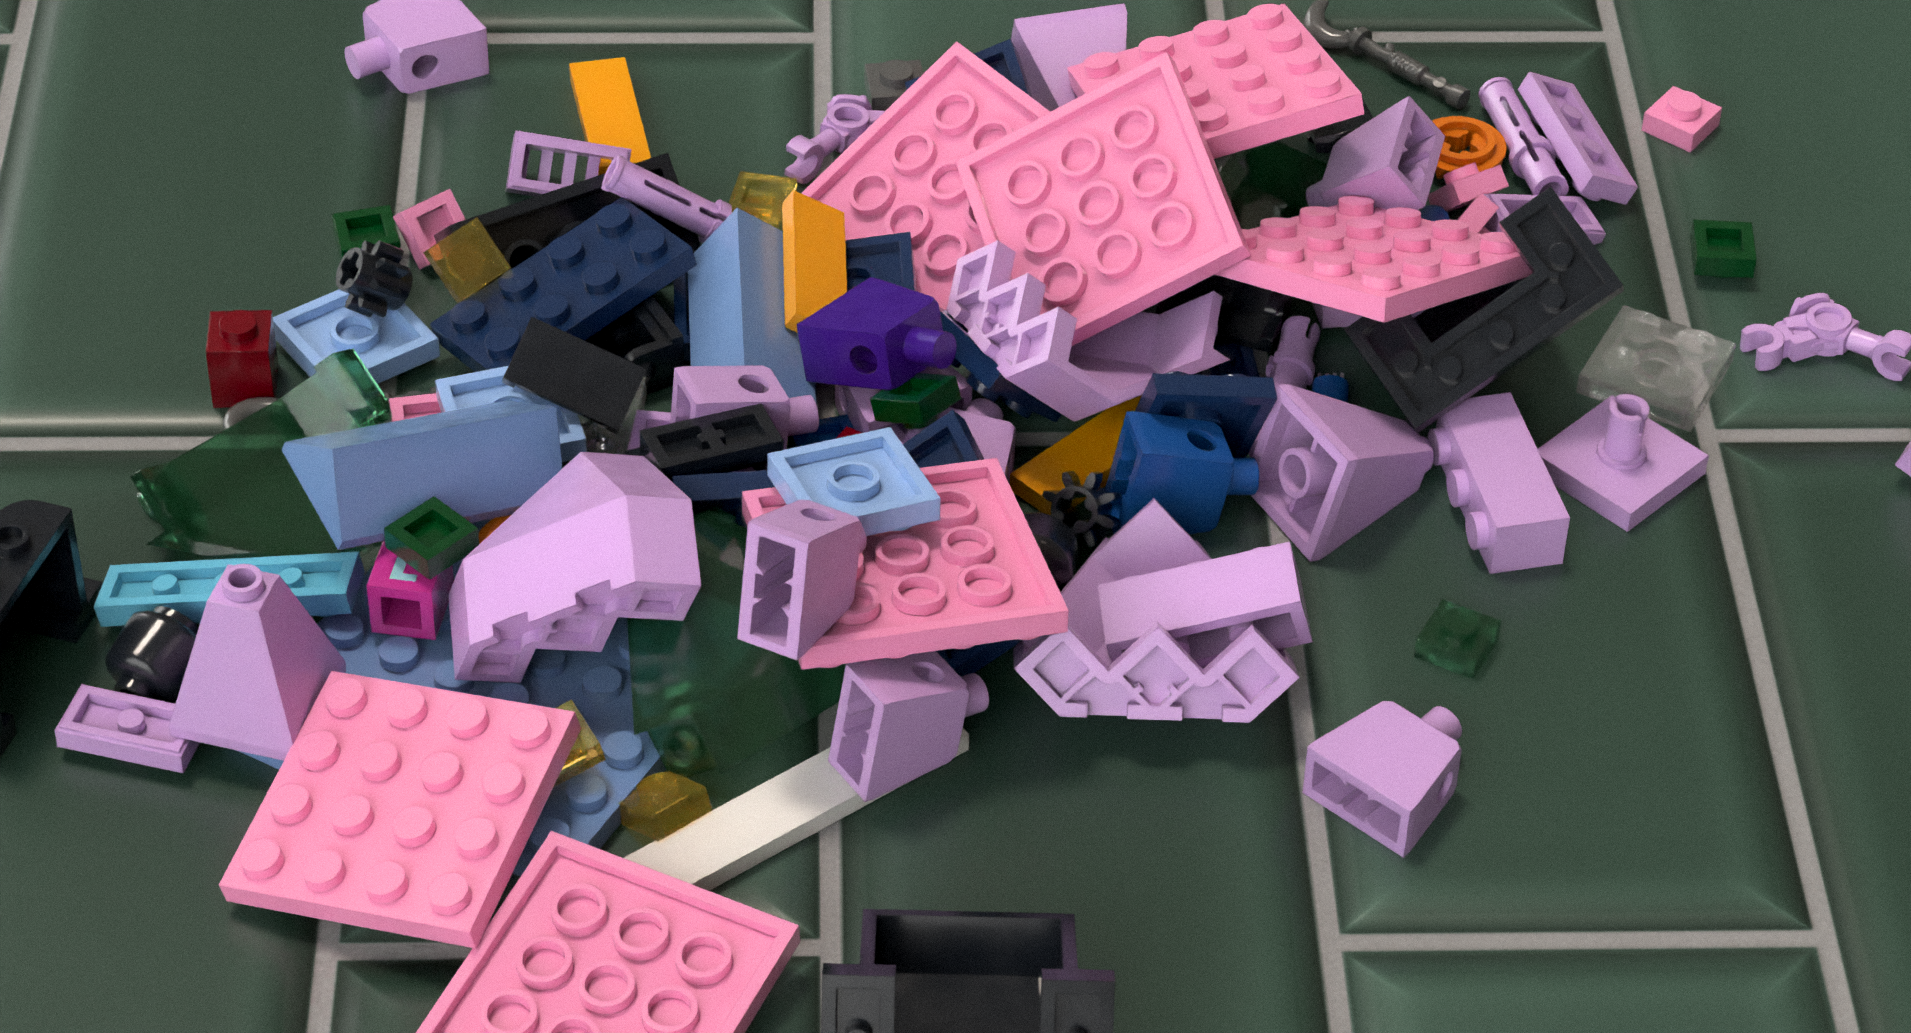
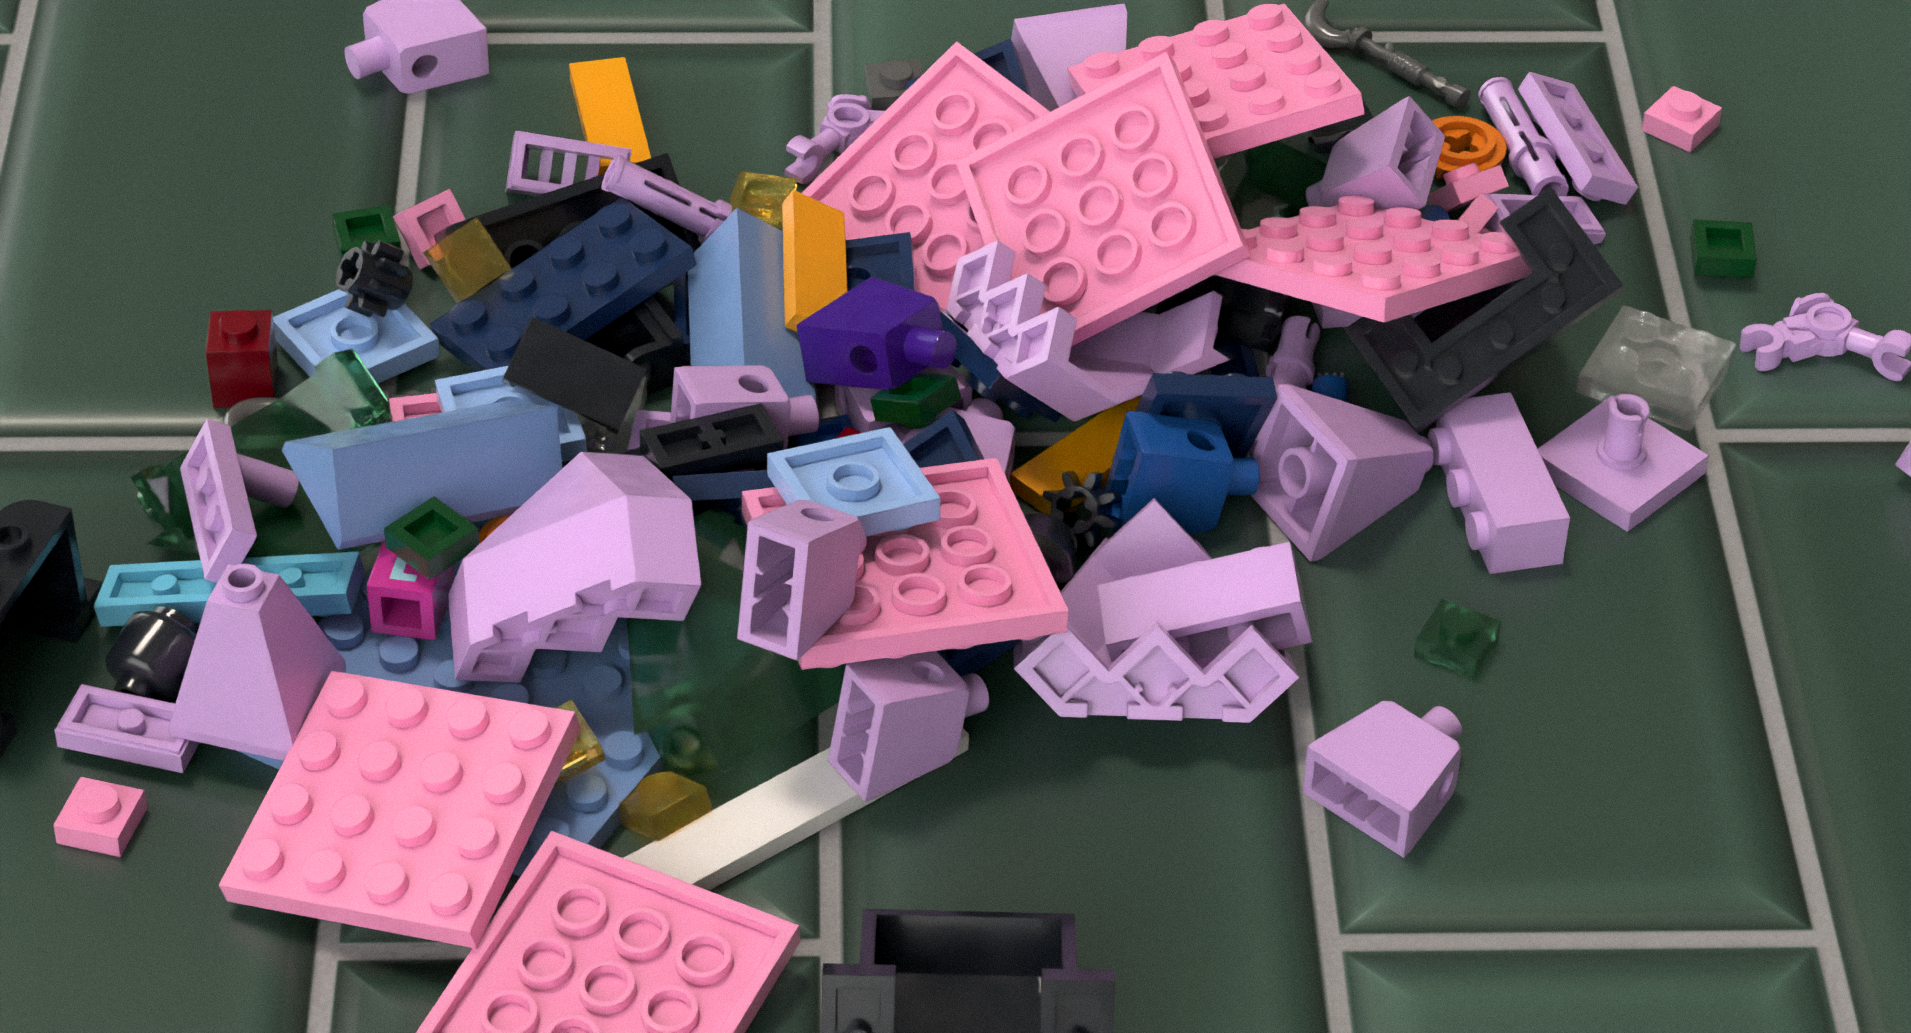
none -> bright pink plate [53,777,147,857]
none -> lavender piece [180,419,299,583]

